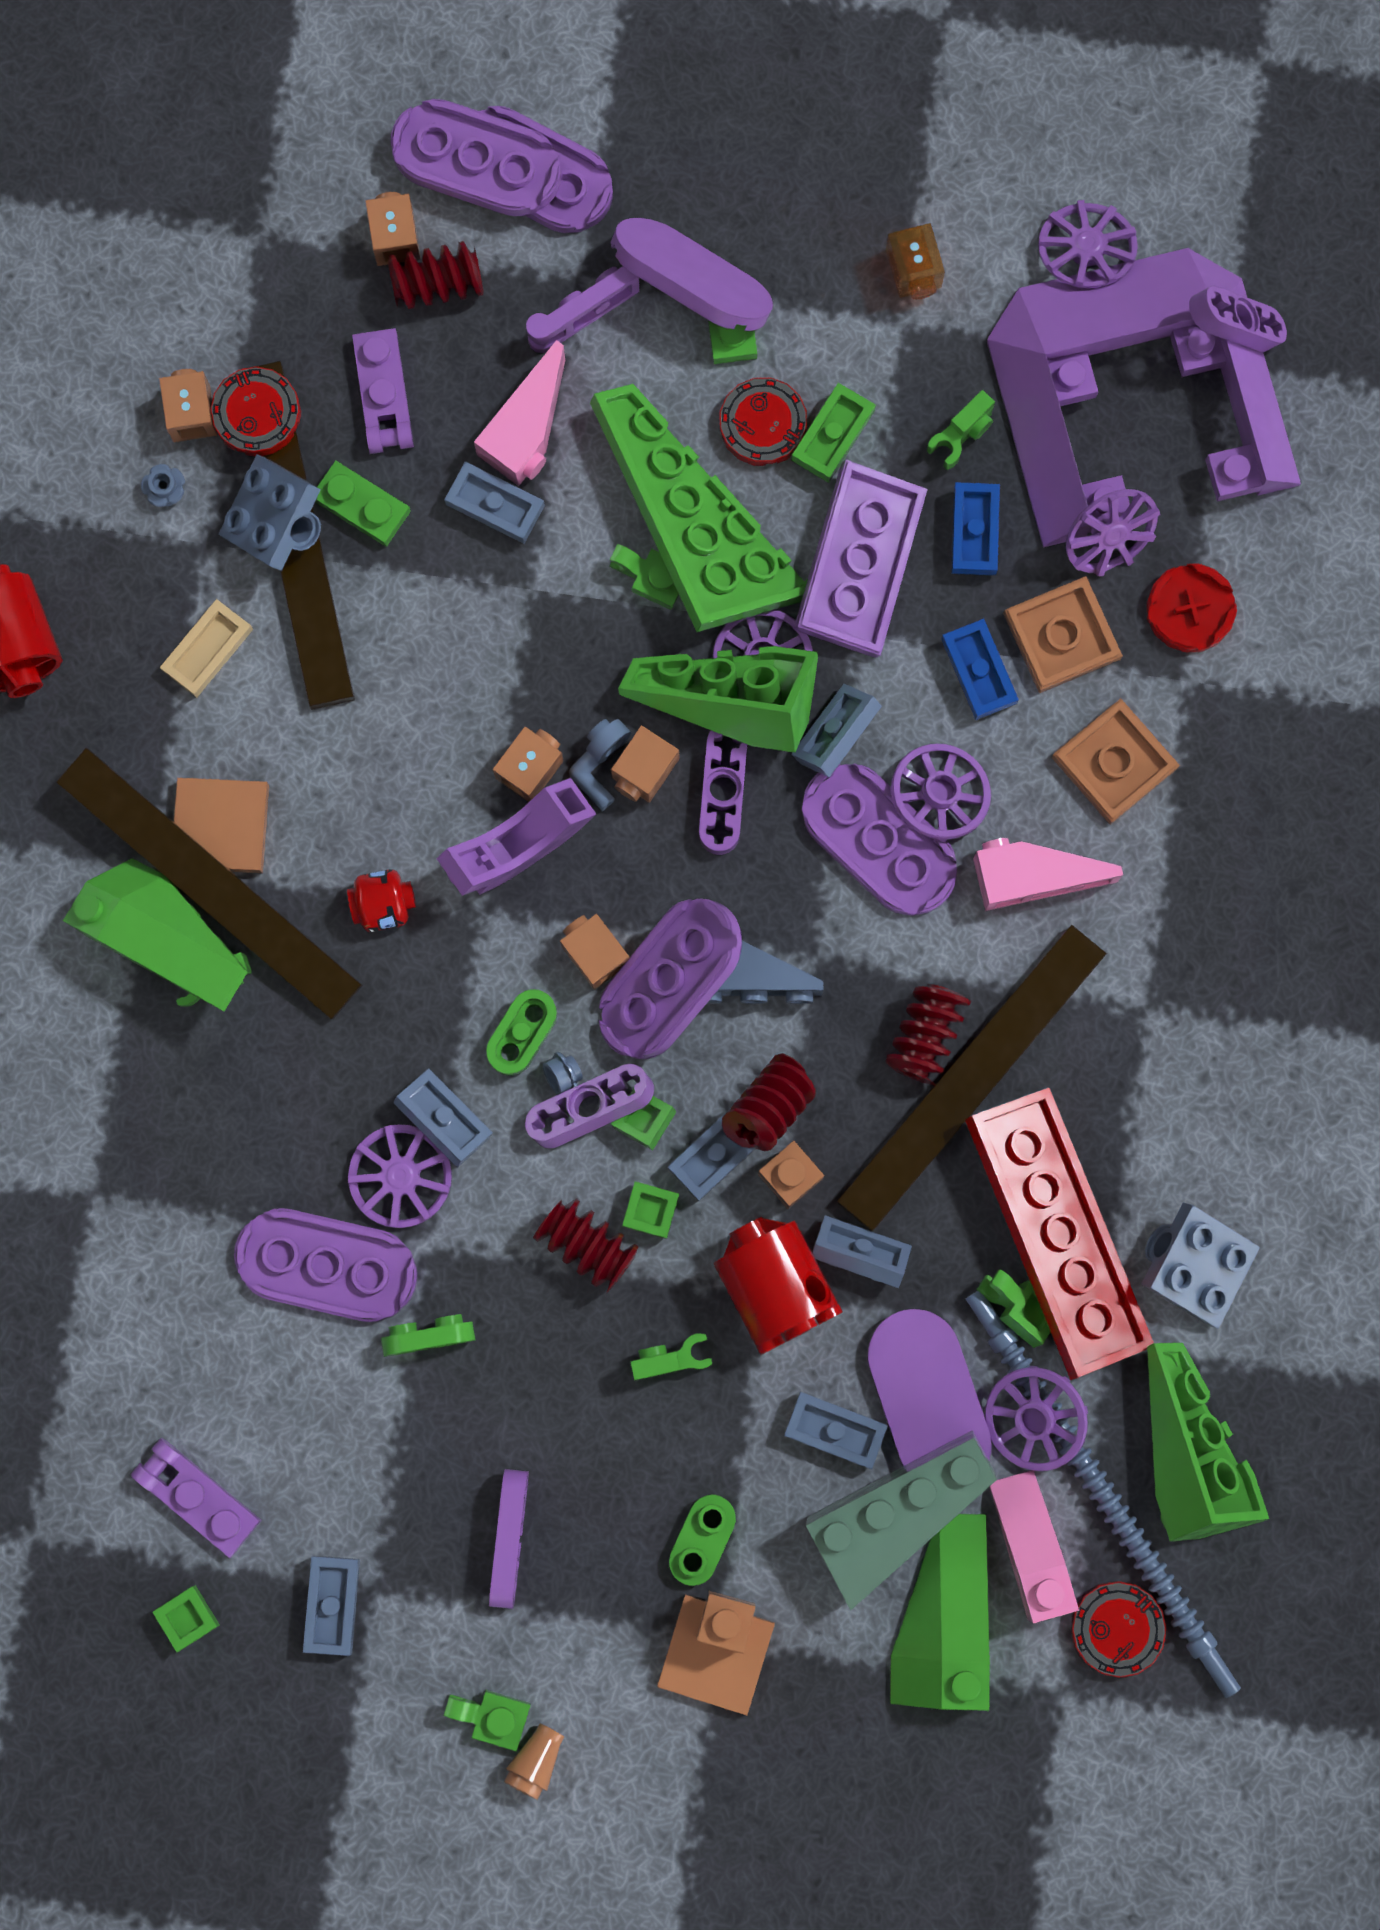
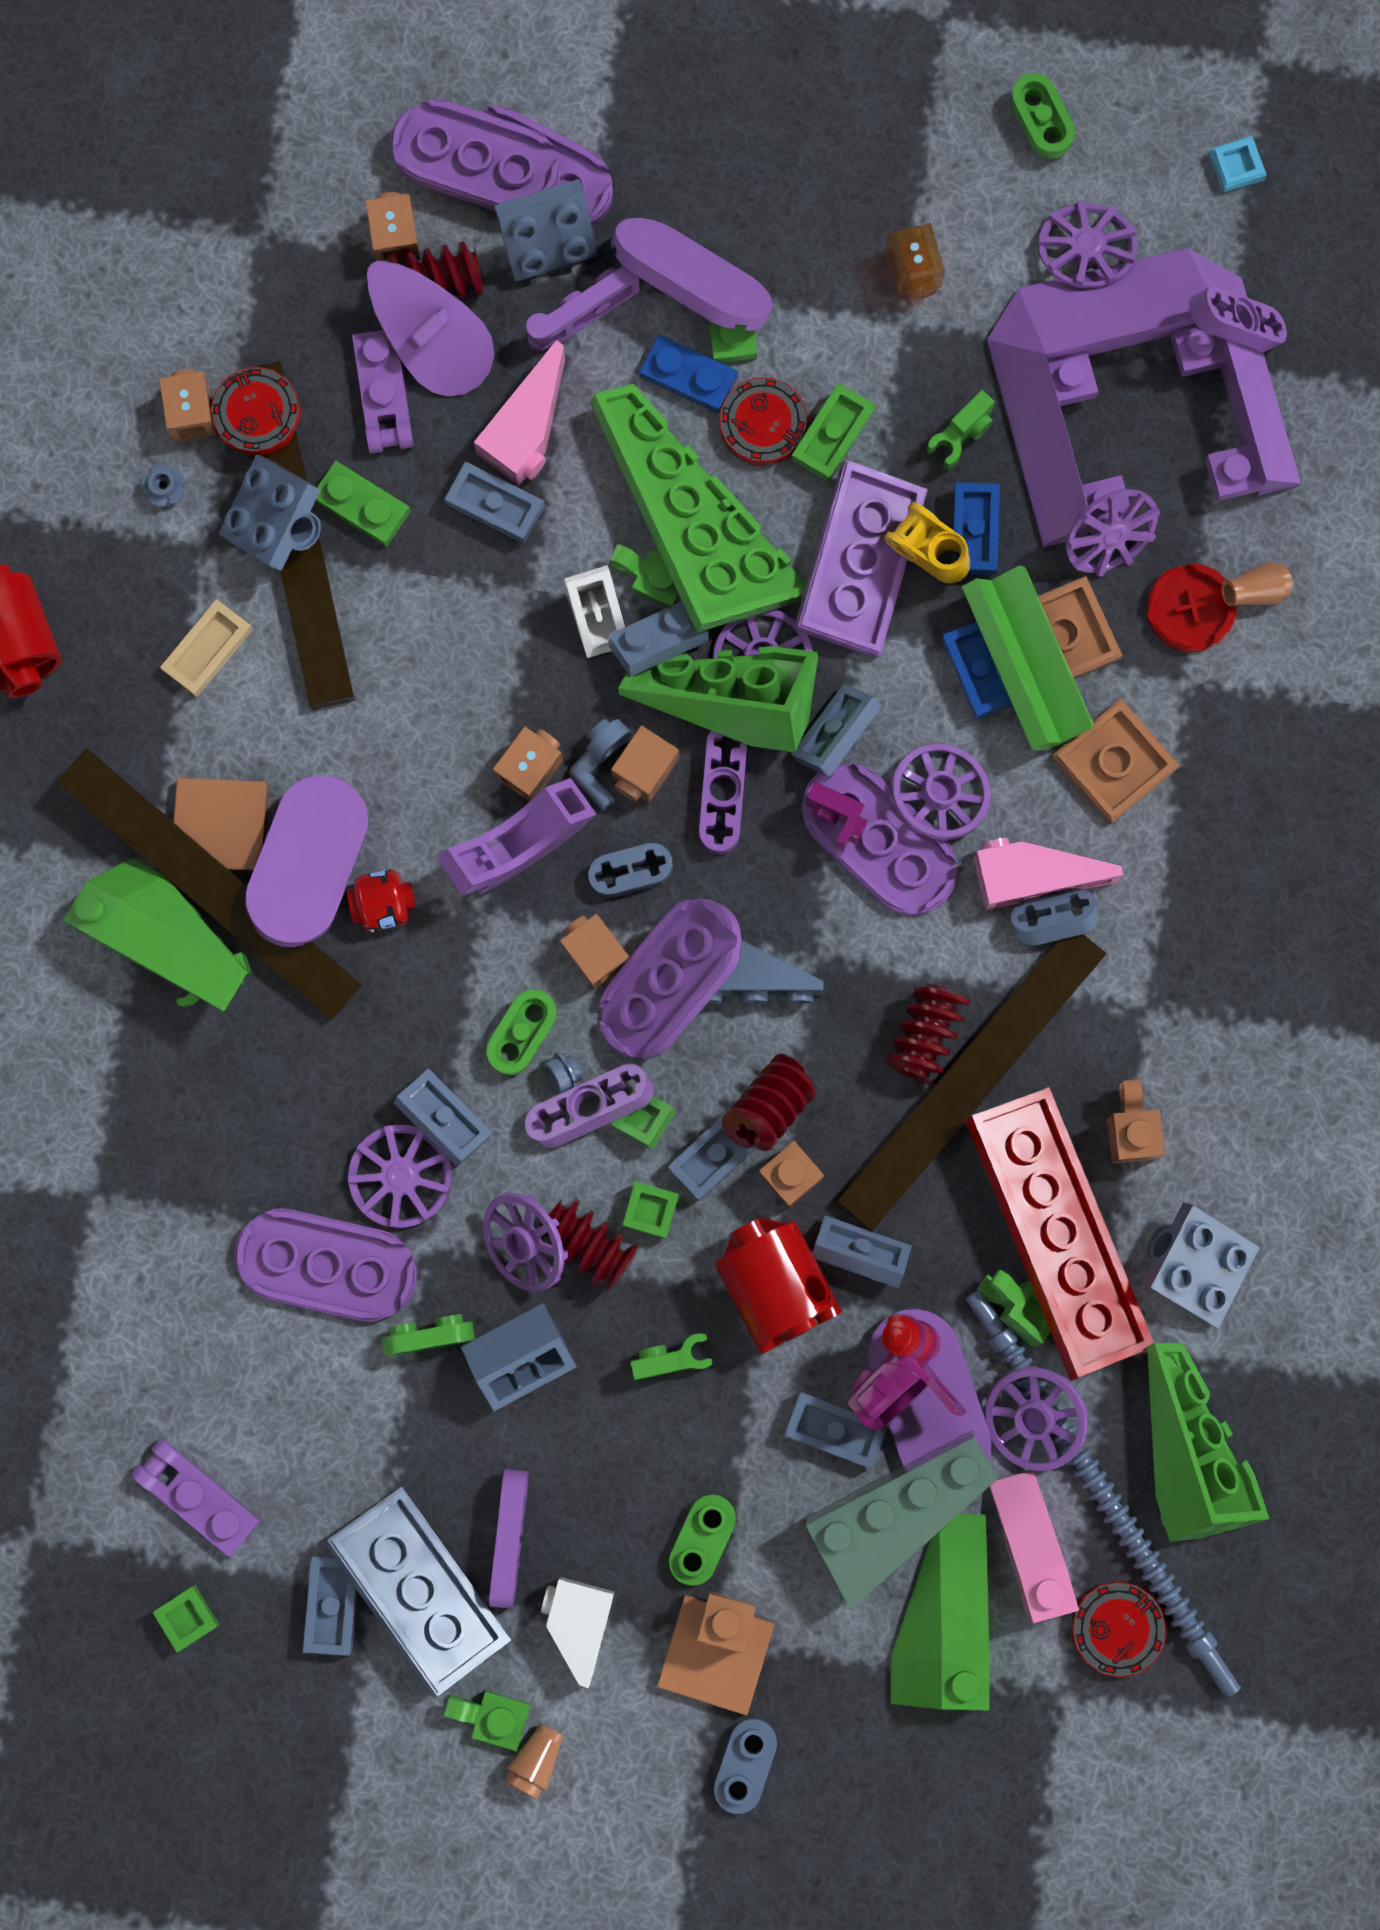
none -> medium lavender tile [245,775,368,947]
none -> tile [324,1487,511,1699]
none -> medium lavender shield [367,260,495,397]
none -> sand blue brick [461,1303,577,1411]
none -> medium lavender wheel [483,1191,568,1292]
none -> sand blue plate [494,179,598,282]
none -> white slope [541,1577,615,1688]
none -> white slope [564,565,625,658]
none -> sand blue beam [588,843,673,898]
none -> sand blue plate [608,602,709,677]
none -> blue plate [639,335,738,414]
none -> sand blue plate [714,1718,777,1814]
none -> magenta bracket [806,781,868,852]
none -> magenta piece [847,1313,967,1430]
none -> yellow piece [884,502,970,584]
none -> bright green panel [961,565,1094,750]
none -> bright green plate [1011,73,1075,159]
none -> sand blue beam [1011,889,1099,946]
none -> nougat brick [1107,1079,1165,1164]
none -> medium azure tile [1209,136,1267,193]
none -> nougat cone [1222,561,1293,607]

